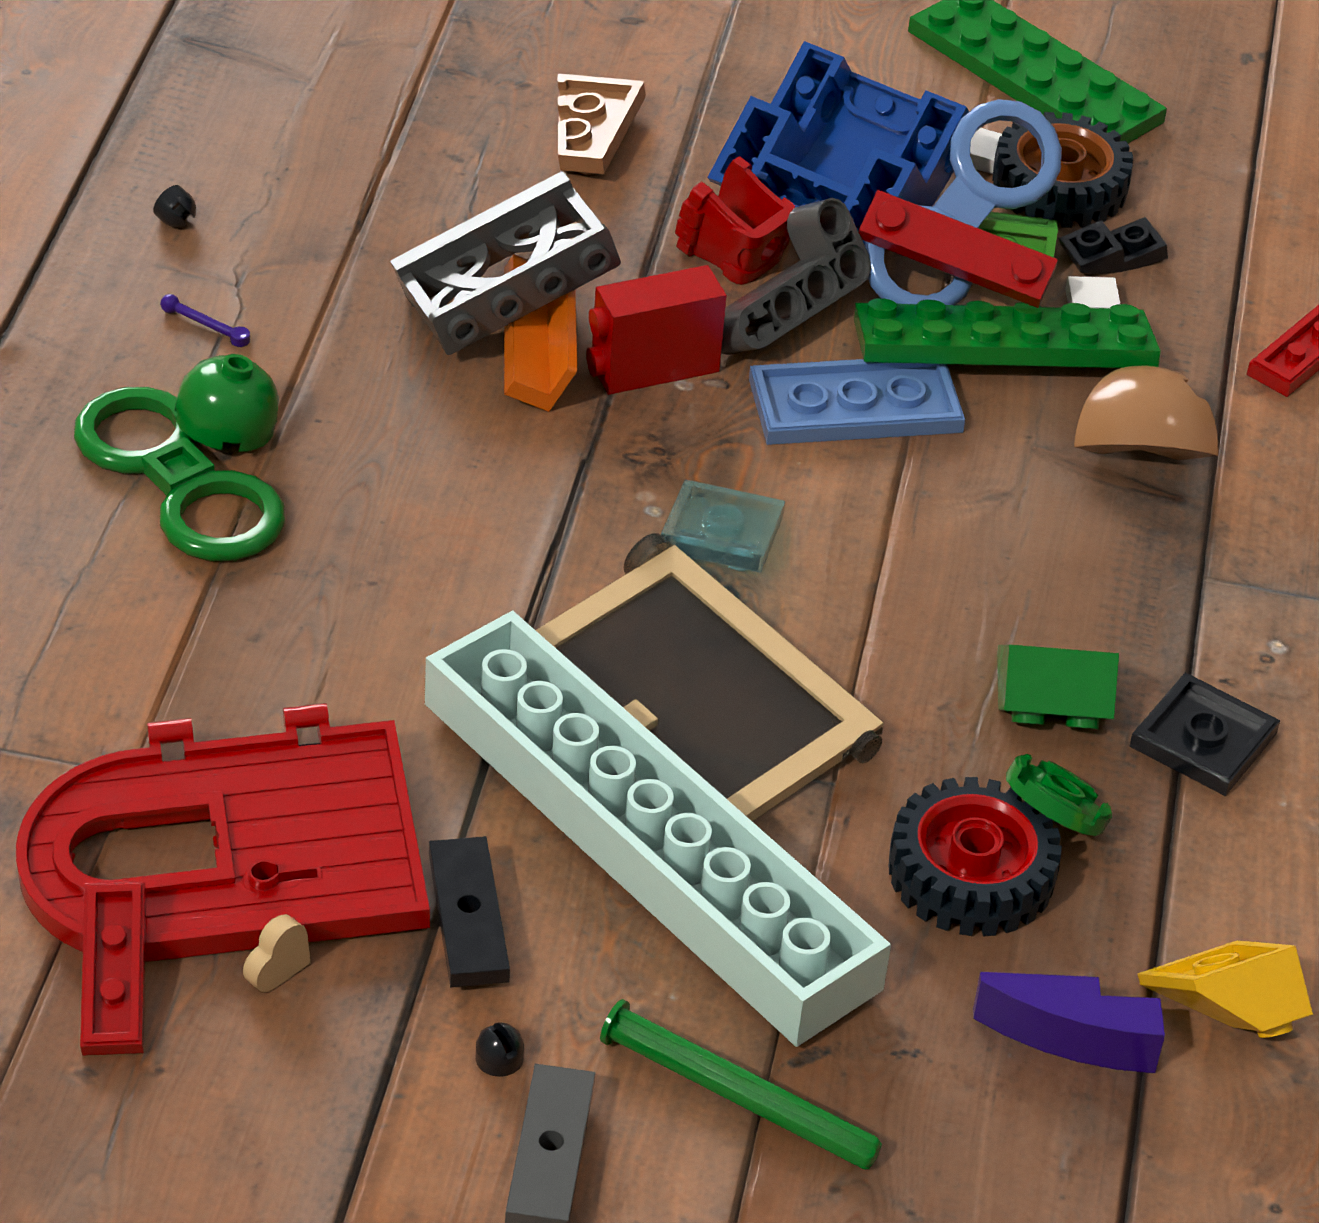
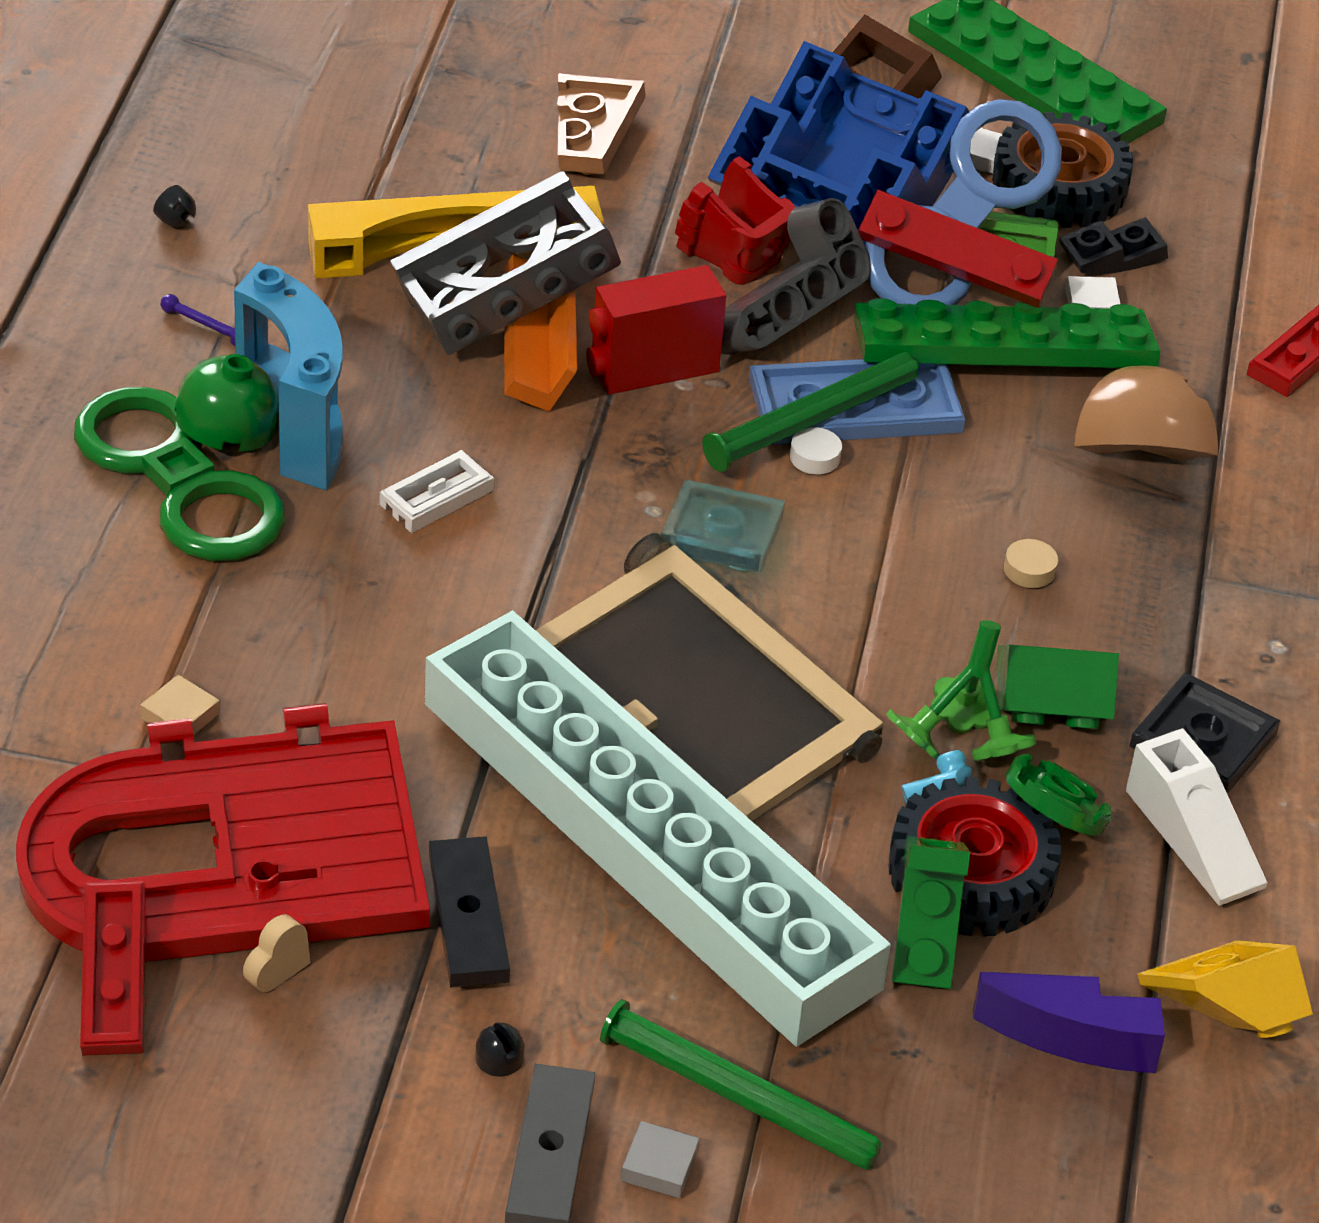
none -> tan tile [140,675,220,744]
none -> dark azure window [234,262,343,491]
none -> yellow arch [308,186,604,279]
none -> white tile [380,450,494,533]
none -> light grey tile [621,1121,700,1198]
none -> green axle [702,352,919,472]
none -> white tile [790,427,842,475]
none -> reddish brown tile [833,14,942,98]
none -> bright green plant [886,620,1037,760]
none -> green bracket [891,836,970,989]
none -> medium azure arm [901,750,972,804]
none -> tan tile [1004,539,1058,588]
none -> white slope [1126,728,1268,906]

